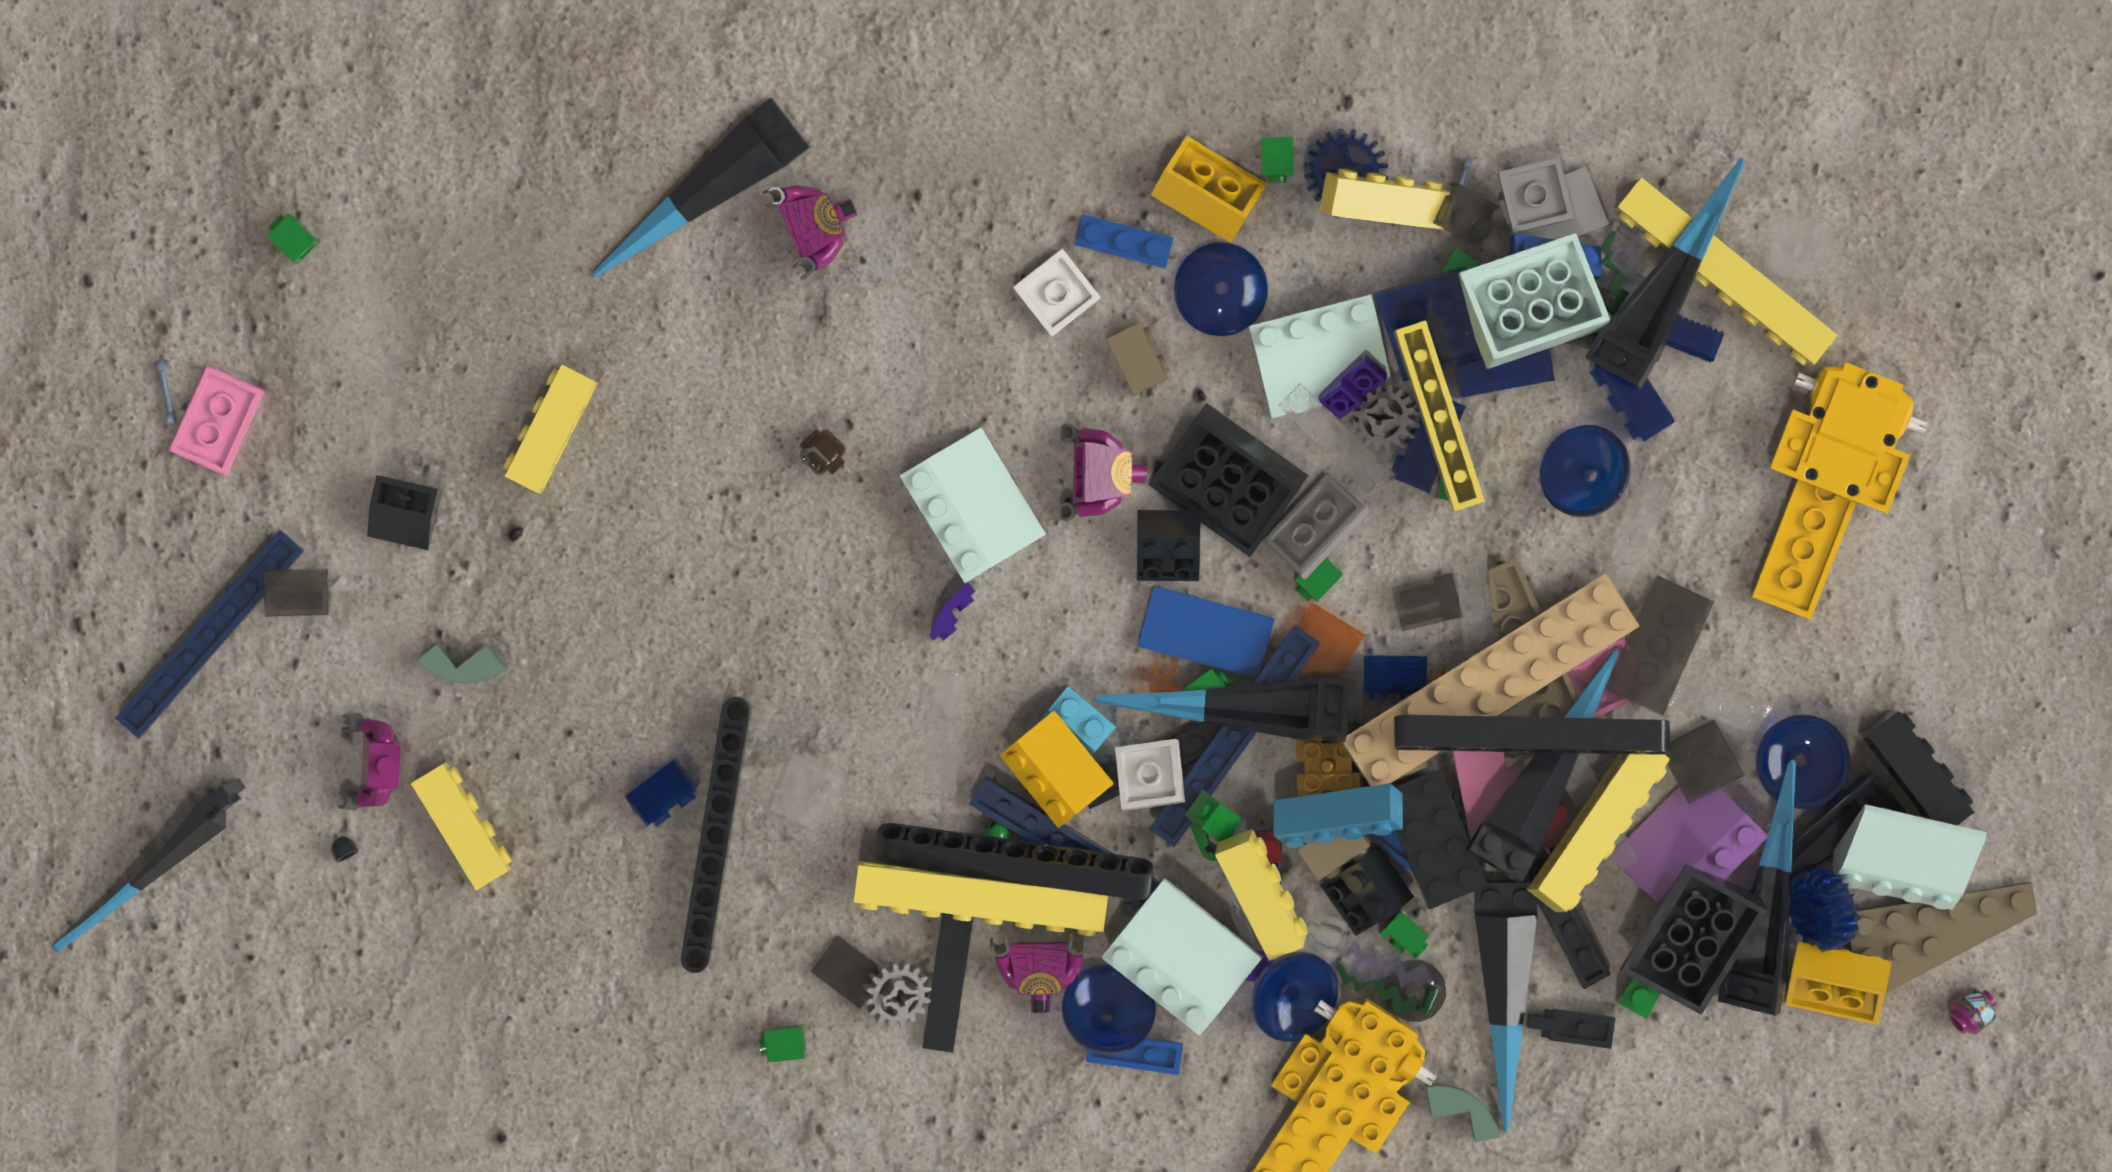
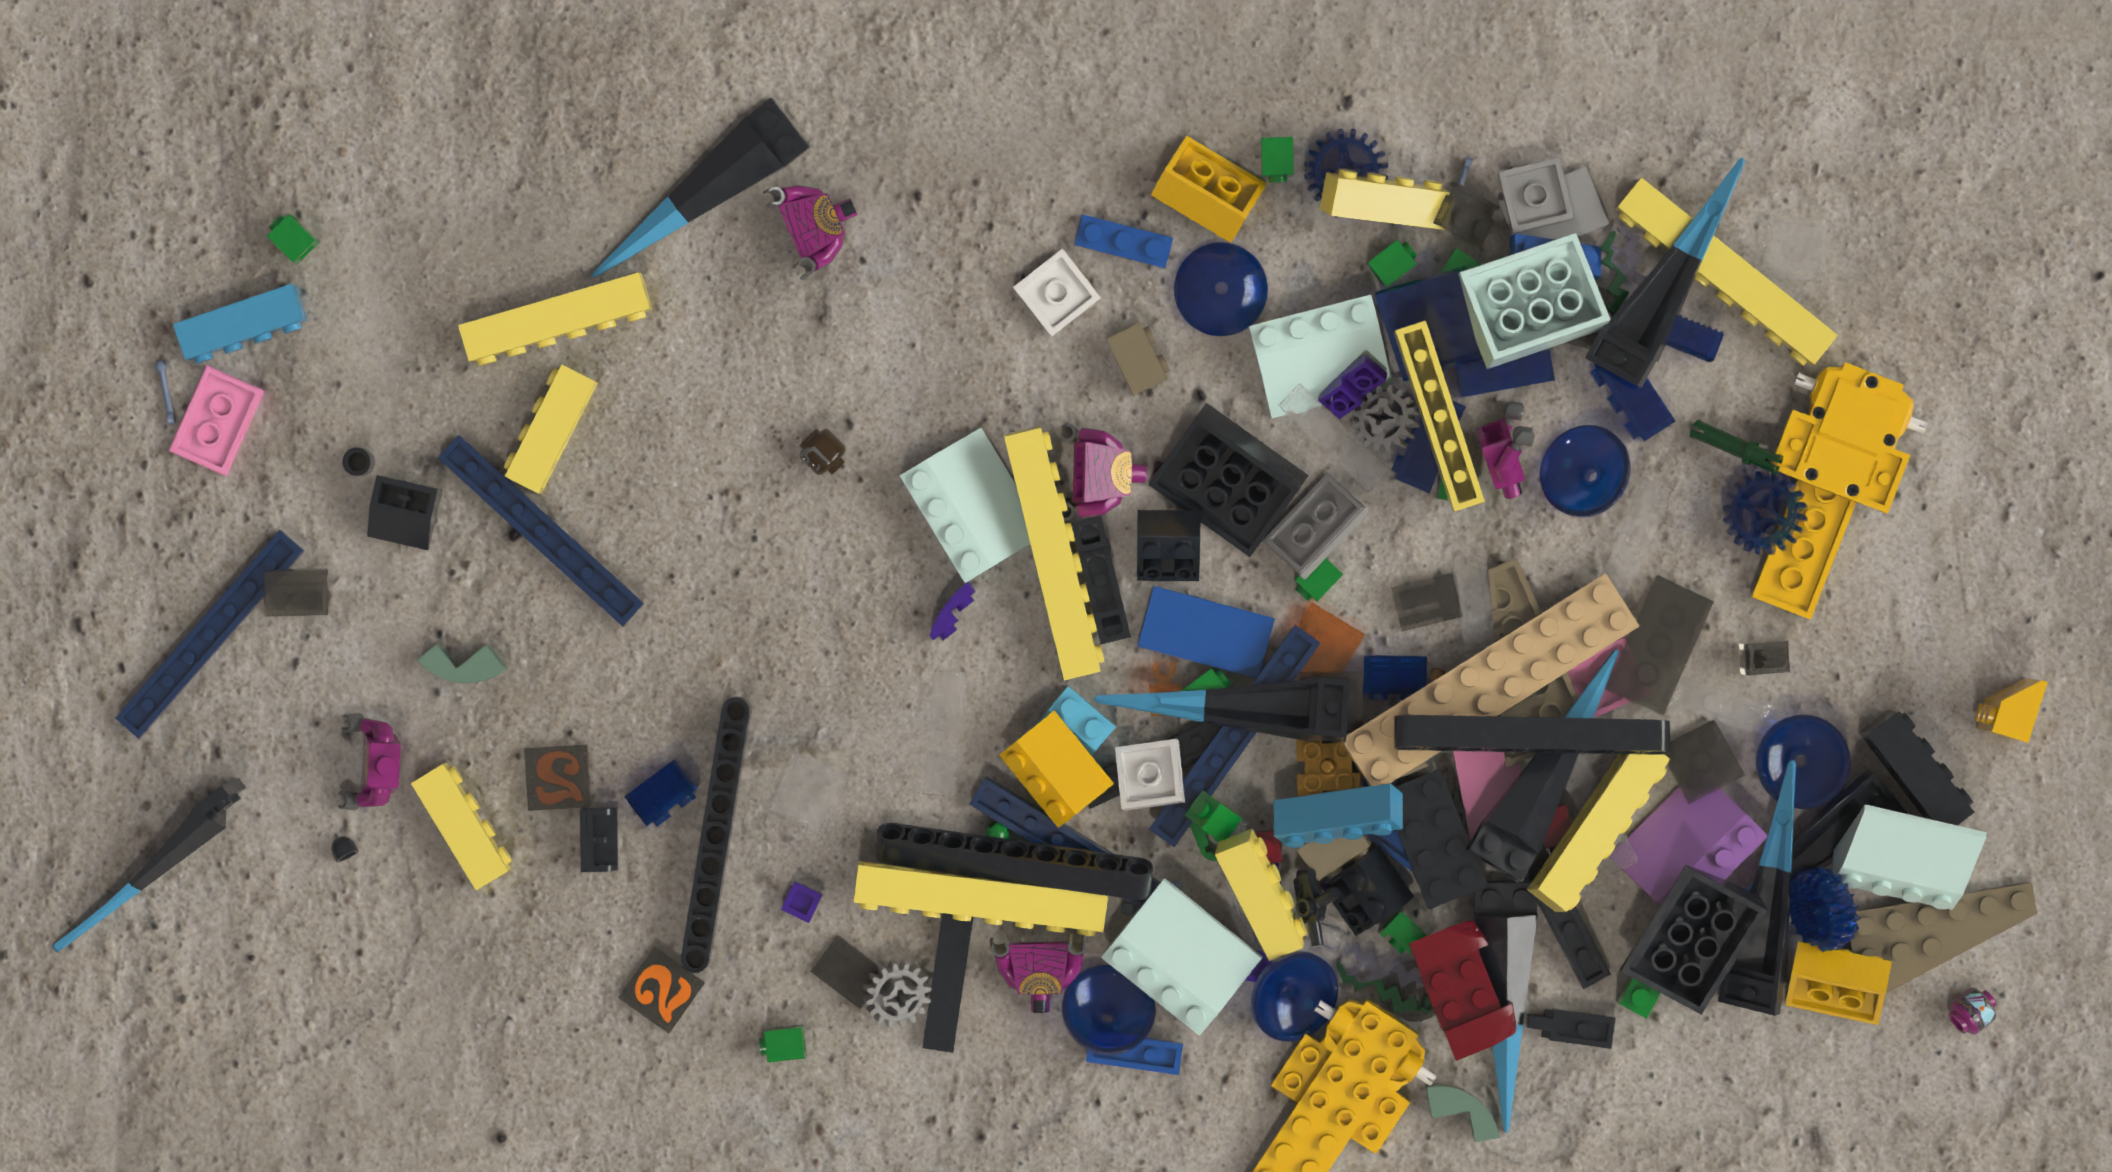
none -> dark azure brick [173,284,309,364]
none -> black beam [342,448,375,476]
none -> dark blue plate [438,435,645,627]
none -> light yellow brick [458,272,652,366]
none -> clear smoke tile [524,744,591,811]
none -> black hinge [580,808,618,872]
none -> tile [618,946,706,1034]
none -> dark purple plate [781,881,823,923]
none -> light yellow brick [1003,426,1105,680]
none -> black slope [1071,515,1131,645]
none -> black piece [1293,868,1340,946]
none -> green brick [1366,239,1417,289]
none -> dark red piece [1409,921,1516,1061]
none -> magenta torso [1475,401,1535,499]
none -> dark green pin [1690,419,1783,474]
none -> clear blue gear [1723,471,1808,556]
none -> clear smoke slope [1739,641,1790,676]
none -> yellow slope [1974,678,2048,743]

